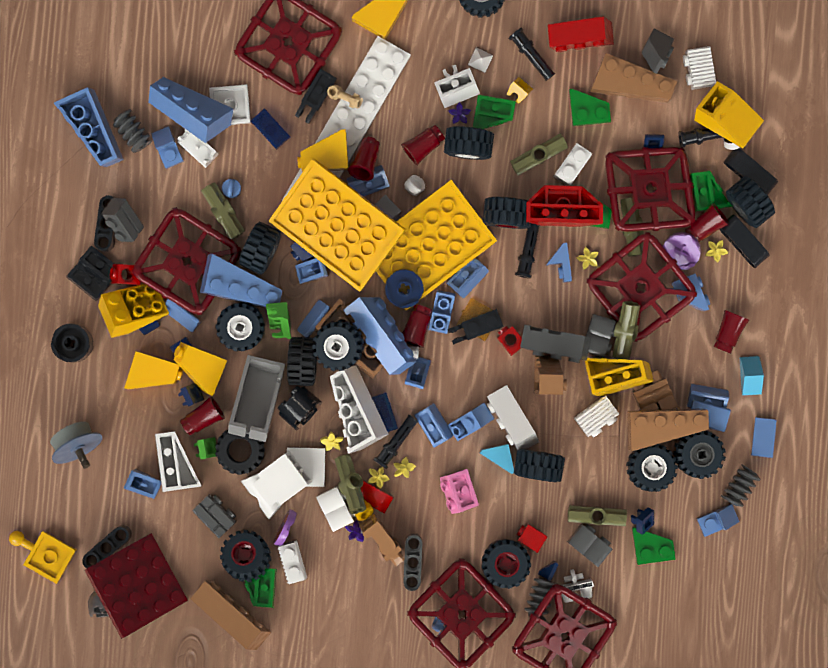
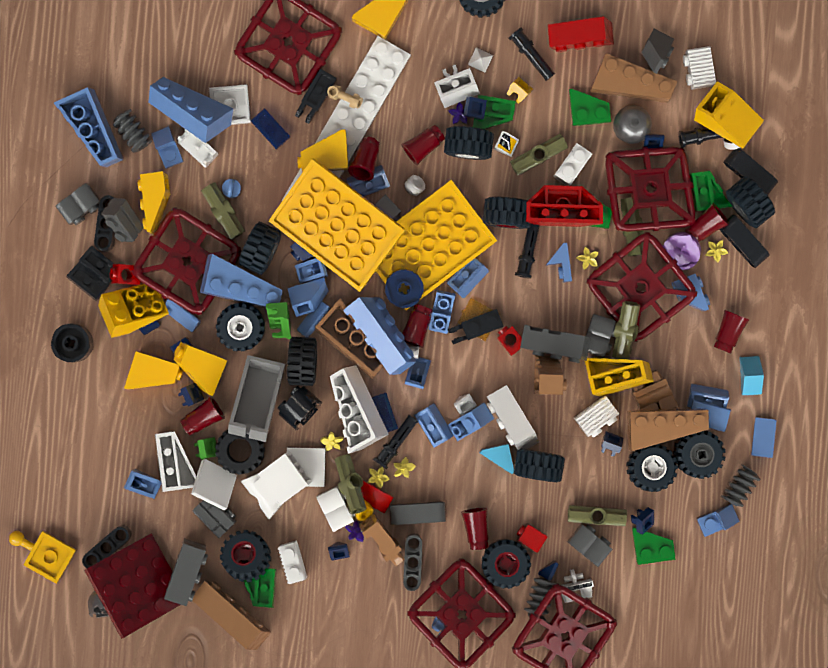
piece [50,422,102,469] -> none
medium lavender tile [274,509,297,546] -> none
black wheel [312,320,364,371] -> none
bright pink bracket [440,469,479,514] -> none
none -> dark grey brick [56,183,100,225]
none -> yellow slope [137,171,171,235]
none -> dark grey wedge [164,538,208,606]
none -> white tile [191,459,237,510]
none -> medium blue slope [287,277,329,317]
none -> dark blue slope [328,542,350,561]
none -> dark grey beam [389,502,446,525]
none -> white slope [453,394,477,416]
none -> dark red plant [461,508,489,550]
none -> dark blue tile [464,96,487,120]
none -> slope [494,130,519,157]
none -> tile [601,431,624,457]
none -> flat silver cylinder [613,105,652,144]

